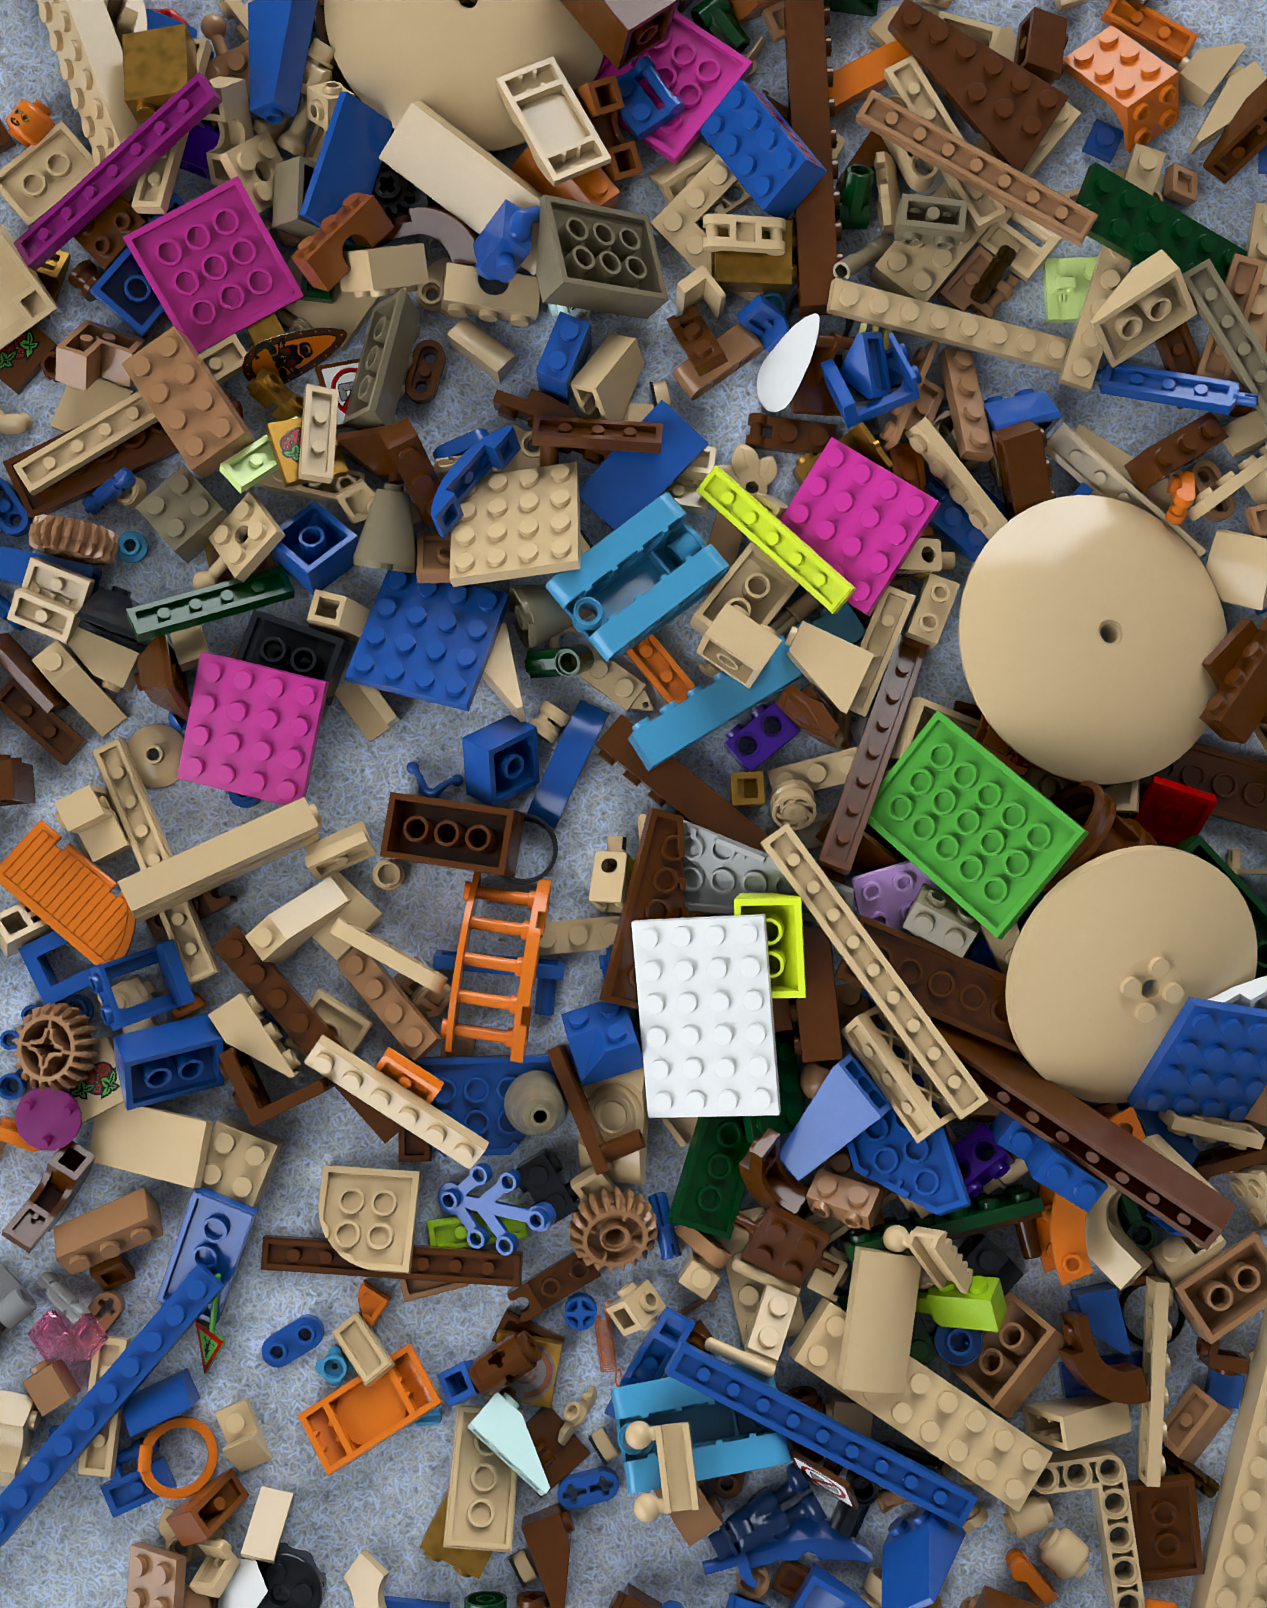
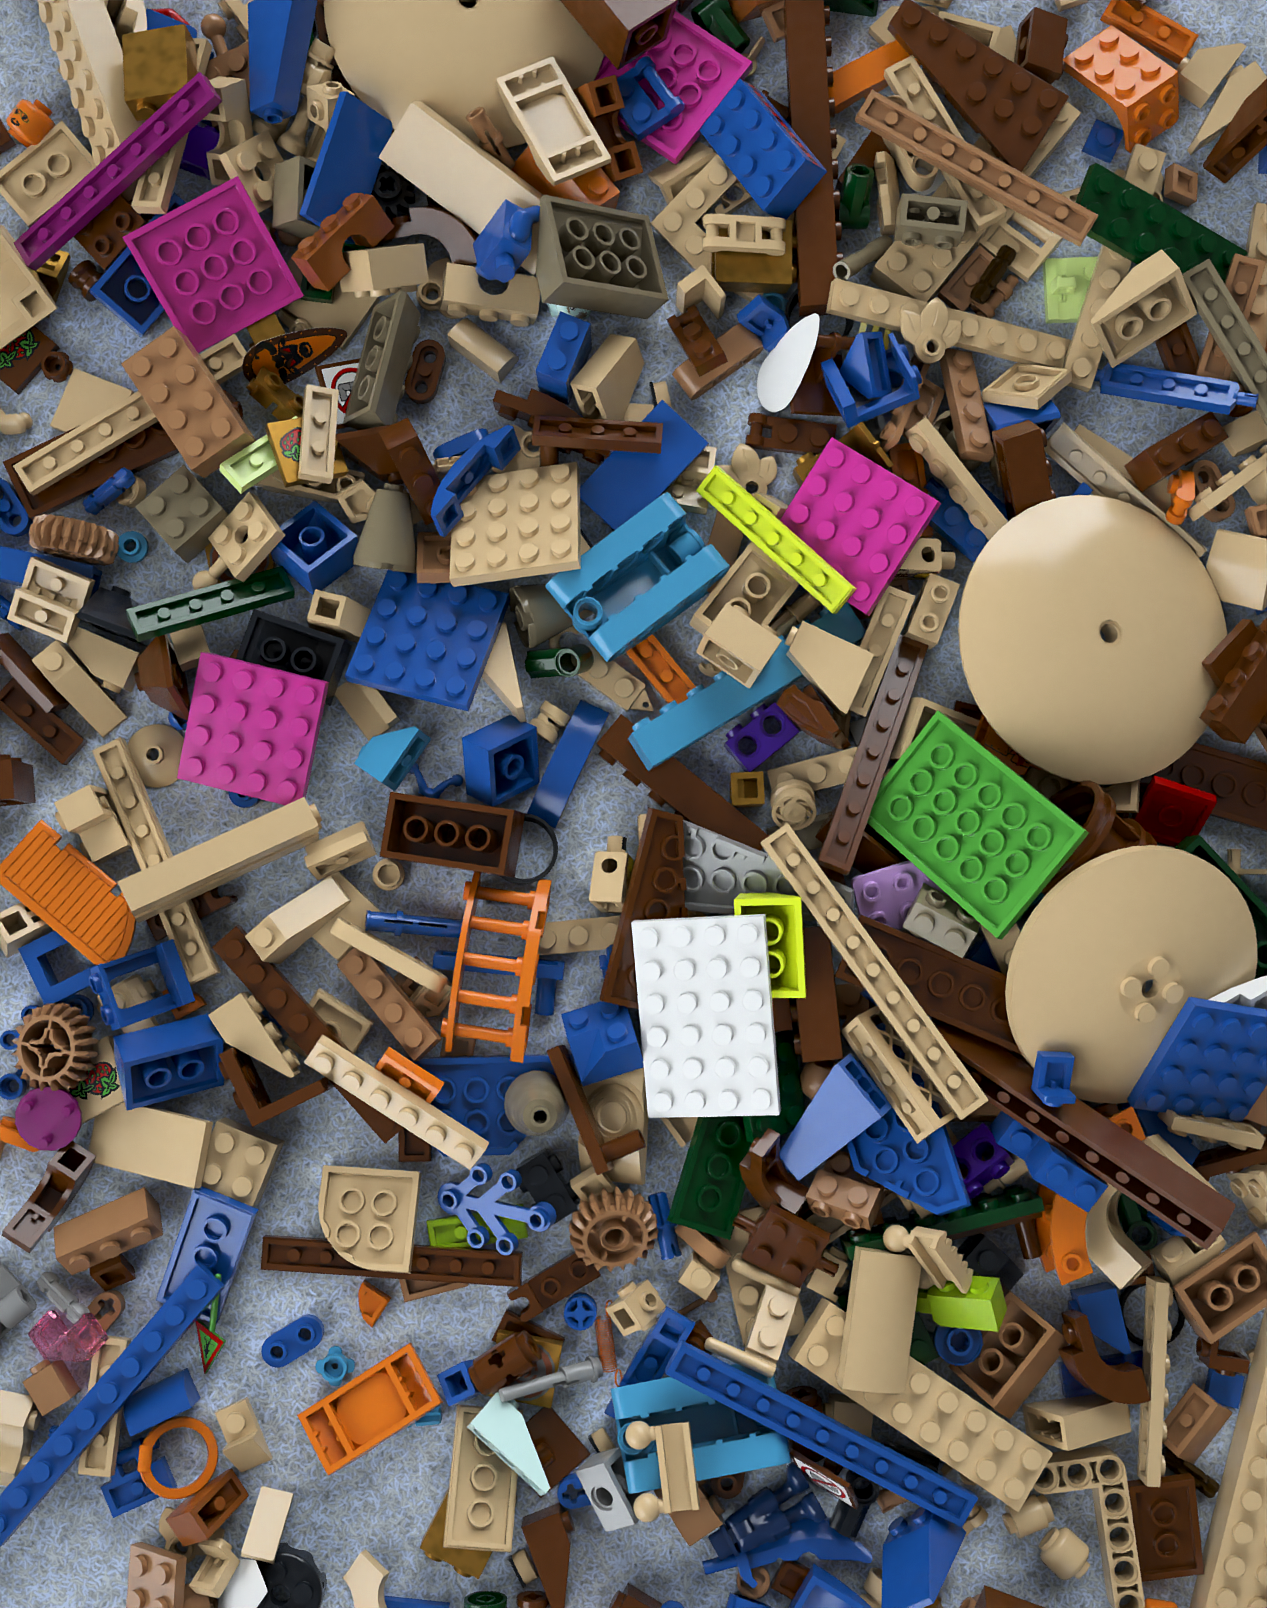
medium nougat brick [55,319,146,391] -> none
tan tile [331,1311,396,1387] -> none
tan piece [558,1386,597,1446] -> none
orange plate [1005,1548,1059,1606] -> none
none -> dark azure slope [354,726,431,791]
none -> blue pin [365,910,463,938]
none -> medium nougat pin [466,107,516,170]
none -> light grey pin [499,1356,603,1402]
none -> light grey brick [575,1447,645,1532]
none -> tan plate [900,297,961,364]
none -> tan tile [982,363,1072,410]
none -> blue bracket [1031,1051,1076,1107]

